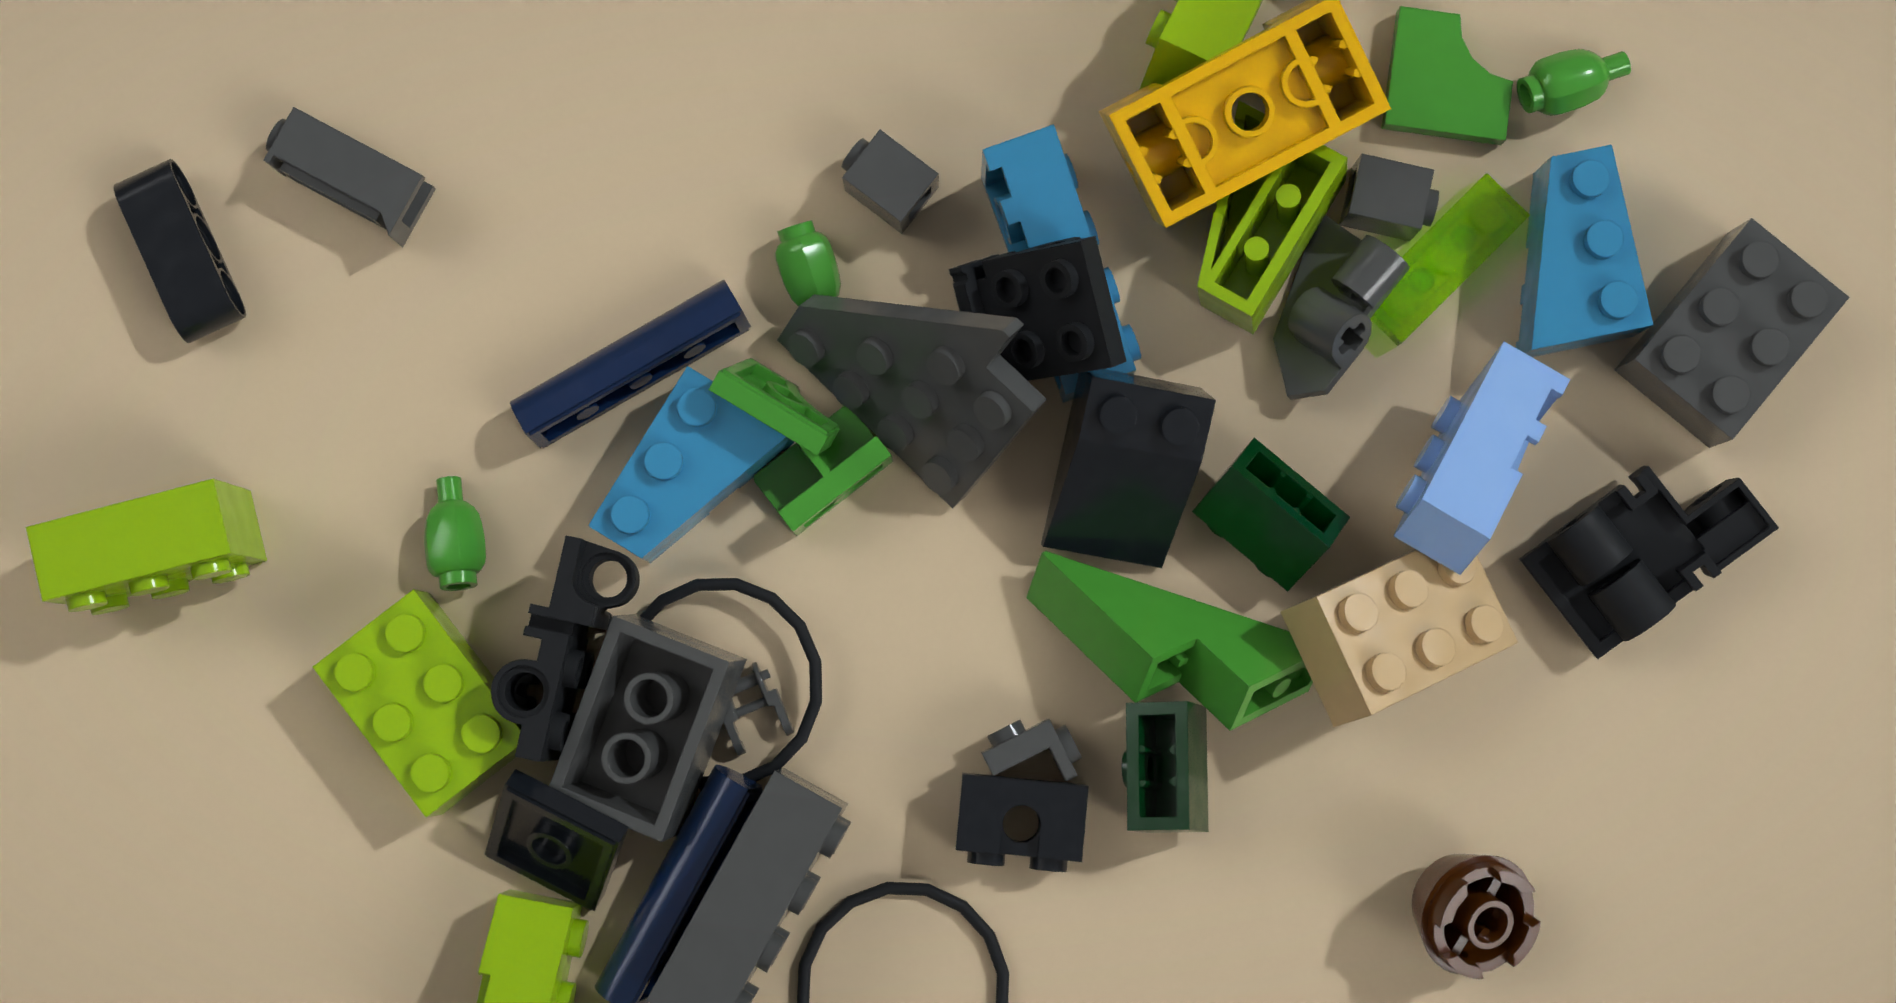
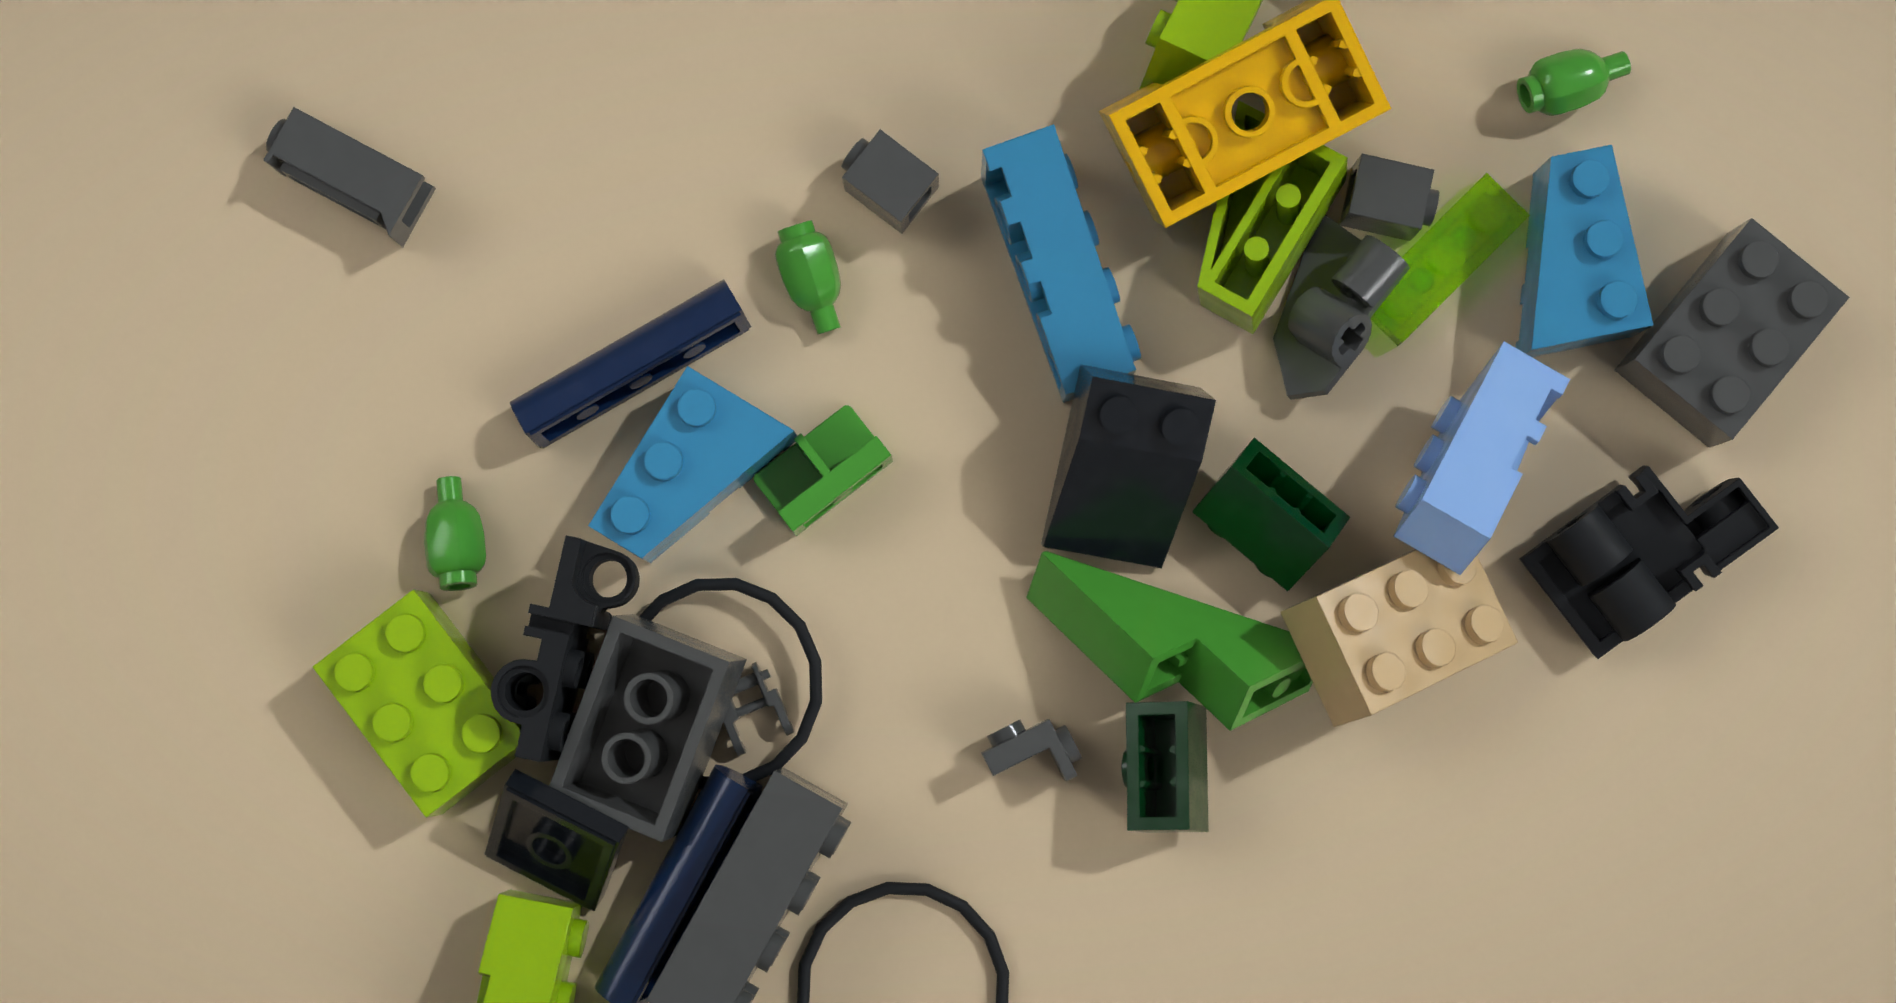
lime brick [26,478,267,615] -> none
black beam [113,159,246,343] -> none
bright green tile [708,358,840,455] -> none
dark grey wing [777,294,1047,508] -> none
black plate [949,236,1126,381] -> none
black brick [956,773,1089,872] -> none
bright green tile [1381,6,1513,145] -> none
reddish brown cone [1412,854,1541,979] -> none

